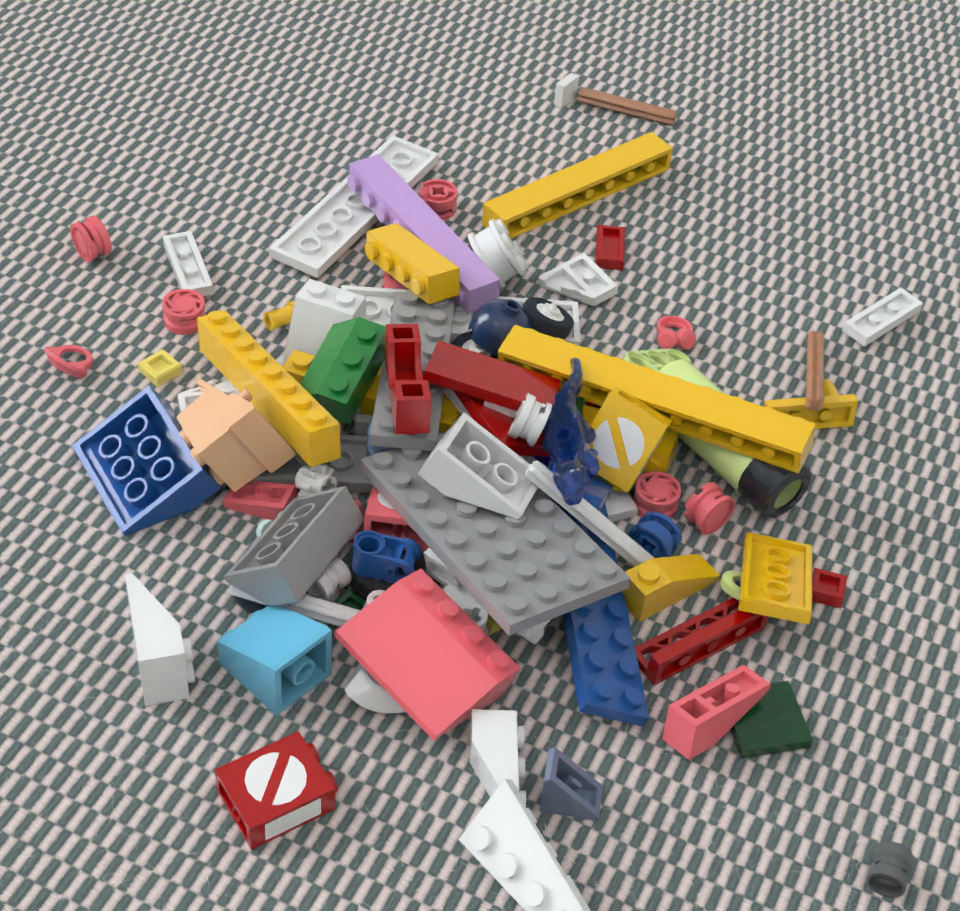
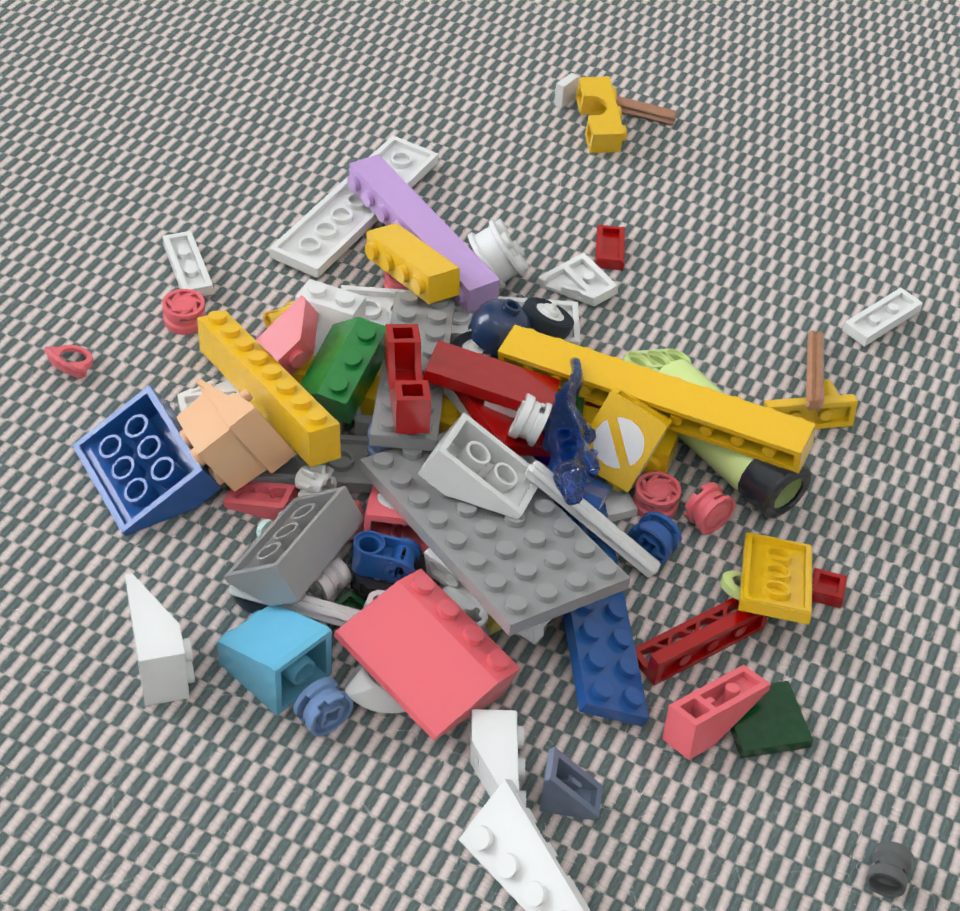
coral wheel [70,215,112,262] -> none
light yellow tile [138,349,183,387] -> none
red brick [215,731,338,850] -> none
coral wheel [419,179,458,220] -> none
yellow brick [482,132,673,239] -> none
yellow slope [622,554,721,622] -> none
coral piece [656,316,696,350] -> none
none -> slope [256,295,319,375]
none -> medium blue wheel [293,677,353,737]
none -> yellow arch [576,76,627,153]

